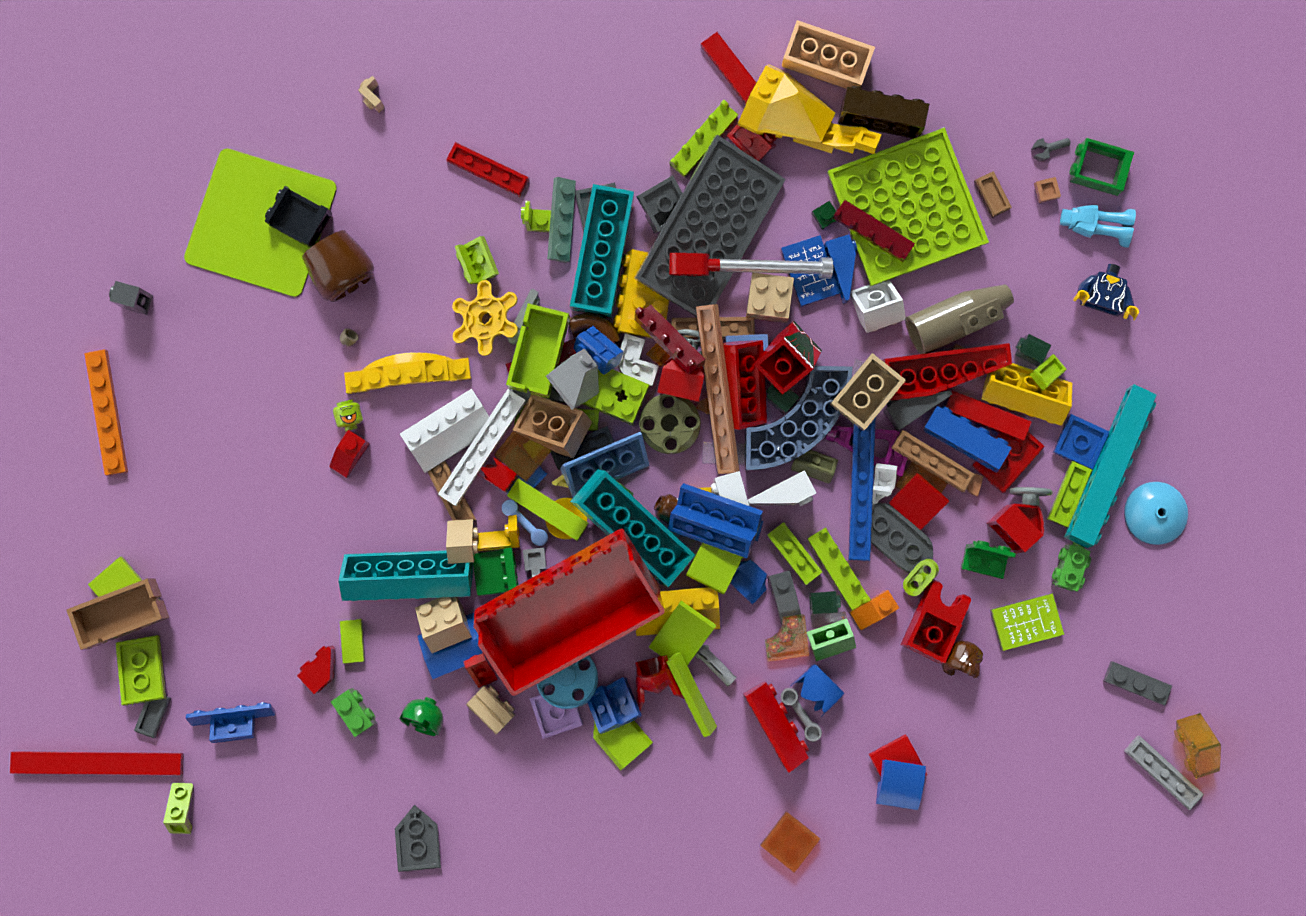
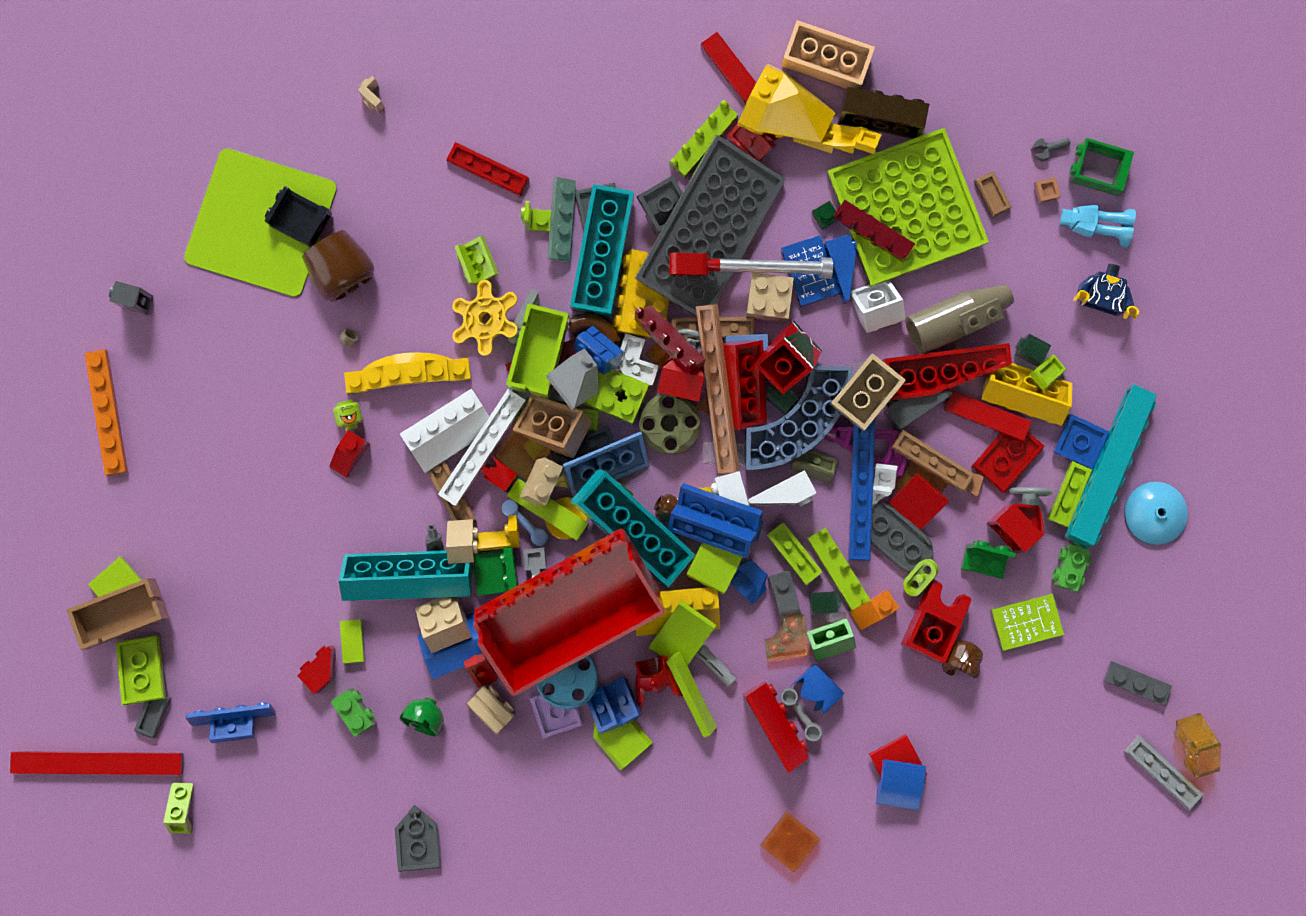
blue brick [923,406,1012,473] -> none
none -> dark grey piece [425,525,444,551]
none -> tan brick [519,457,563,507]

